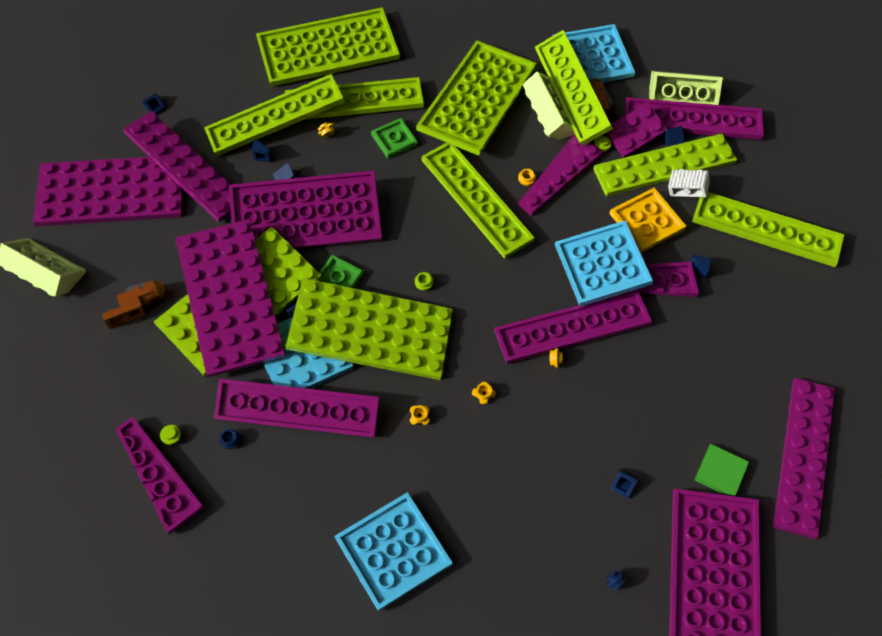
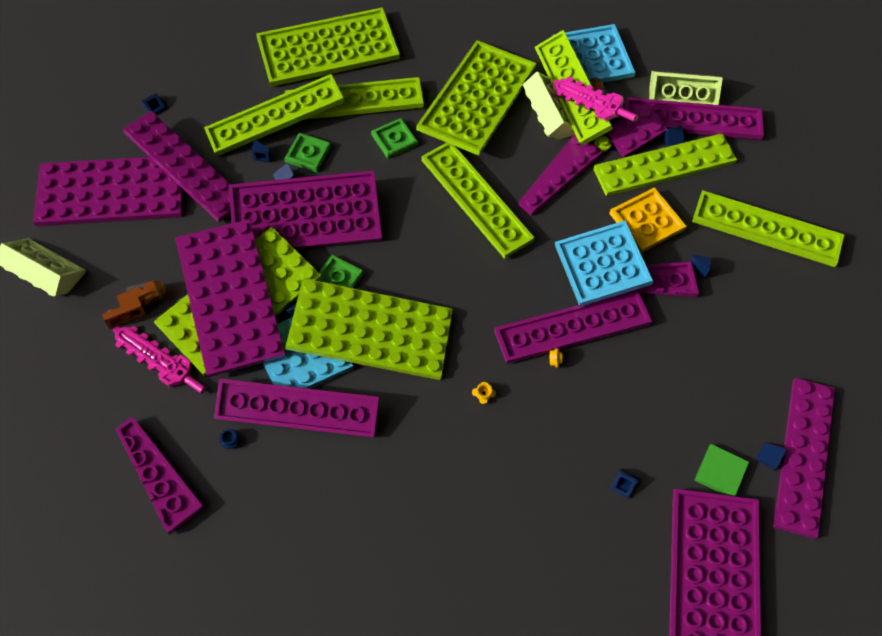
lime plate [160,425,181,445] -> none
yellow plate [318,122,335,138] -> none
medium azure plate [334,492,453,612] -> none
yellow plate [410,405,430,425] -> none
lime plate [415,272,433,290] -> none
yellow plate [518,169,536,186] -> none
dark blue plate [606,570,626,590] -> none
white brick [668,169,710,197] -> none
none -> dark pink bar [113,325,206,394]
none -> bright green tile [284,133,331,173]
none -> dark pink bar [552,76,638,122]
none -> dark blue slope [755,443,786,470]

